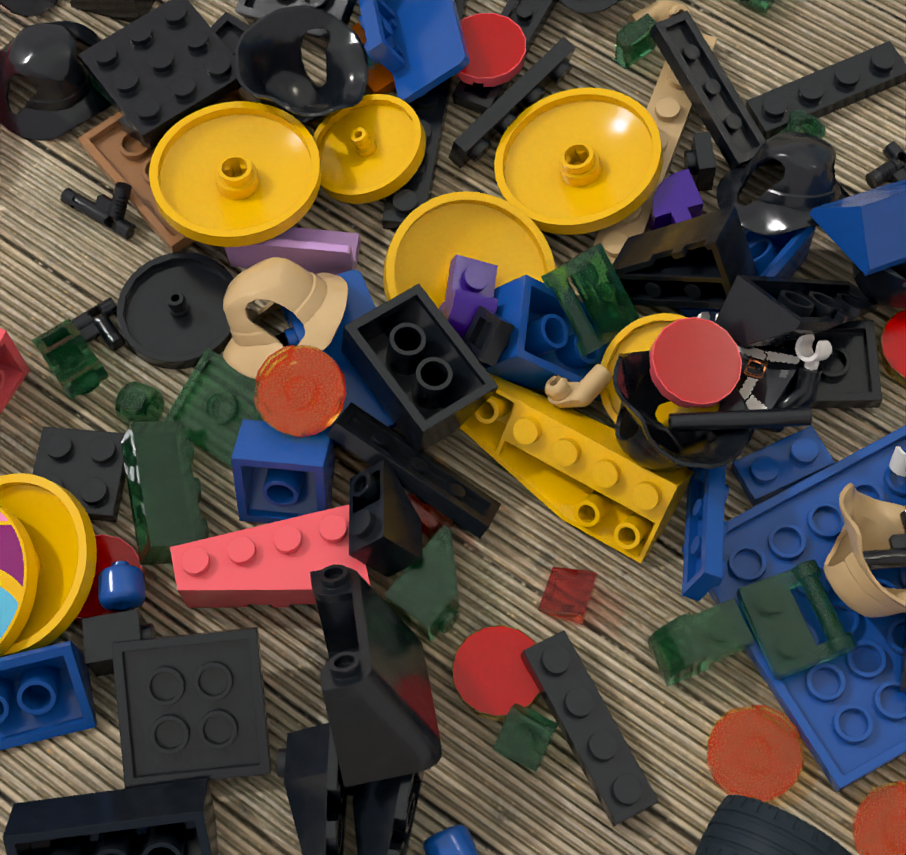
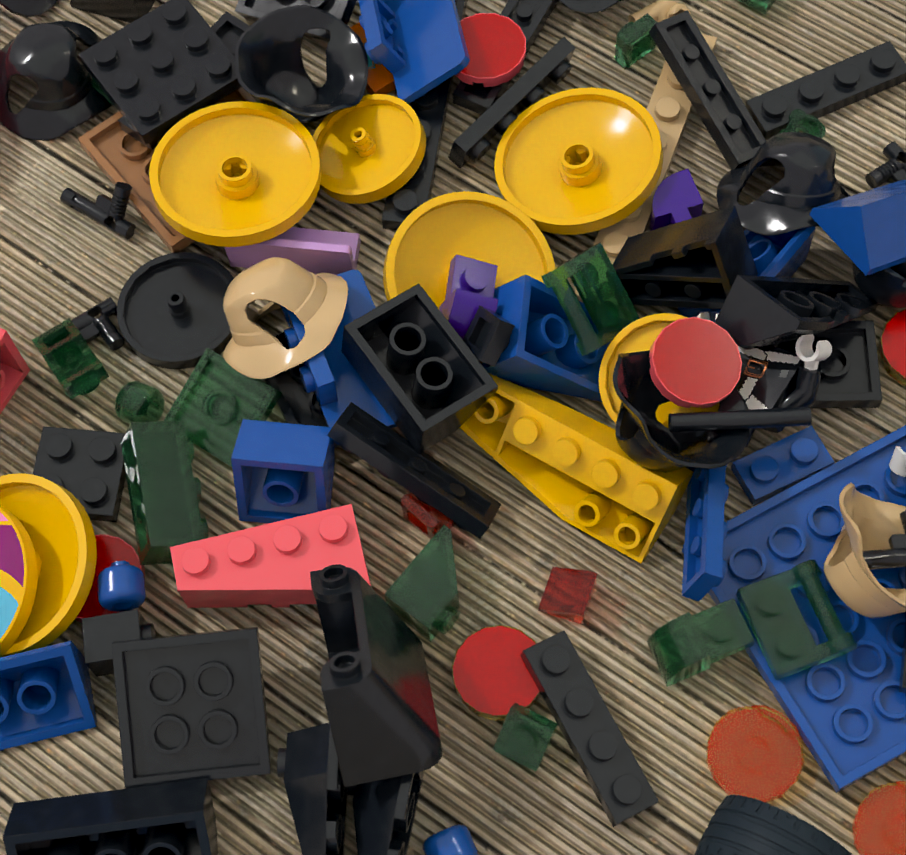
tile [254,345,347,437] -> none
black slope [349,460,422,578] -> none
tan arm [545,364,613,408] -> none
black plate [684,132,716,191] -> none

